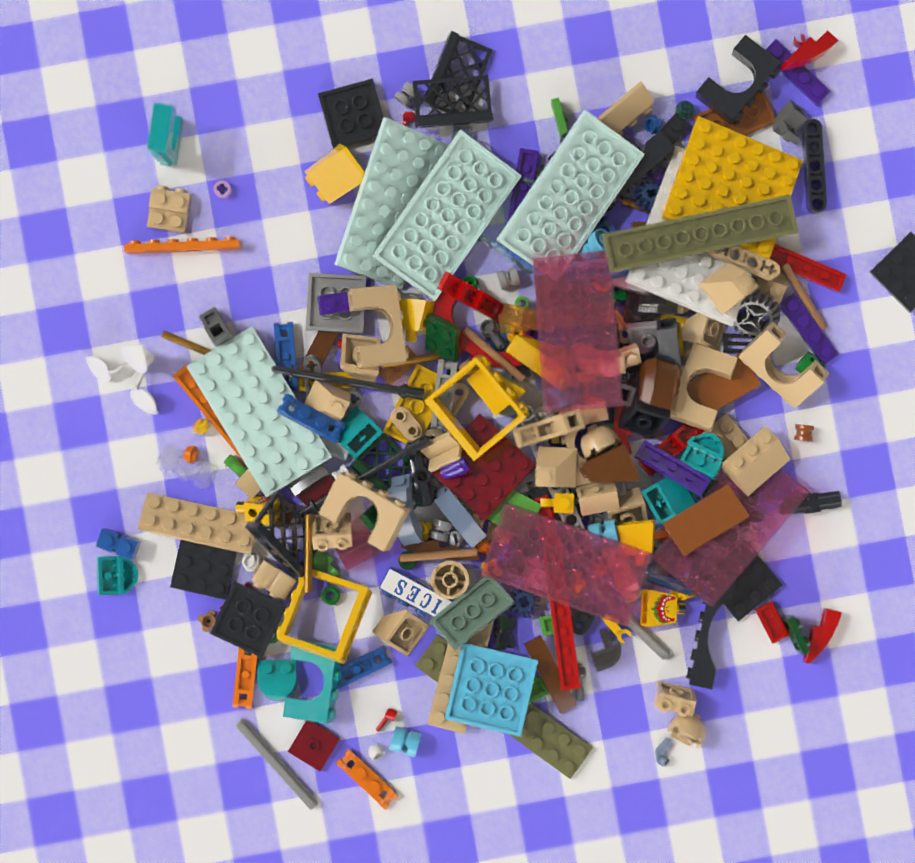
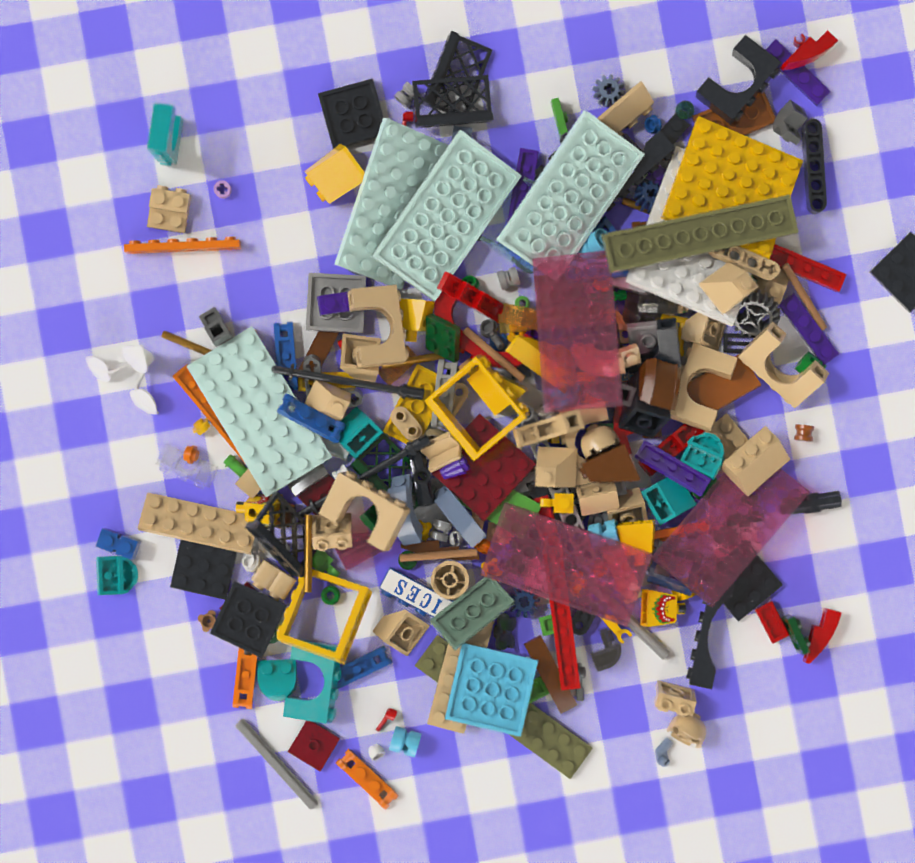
dark orange tile [663,484,750,557] -> none
none -> sand blue gear [592,74,625,107]

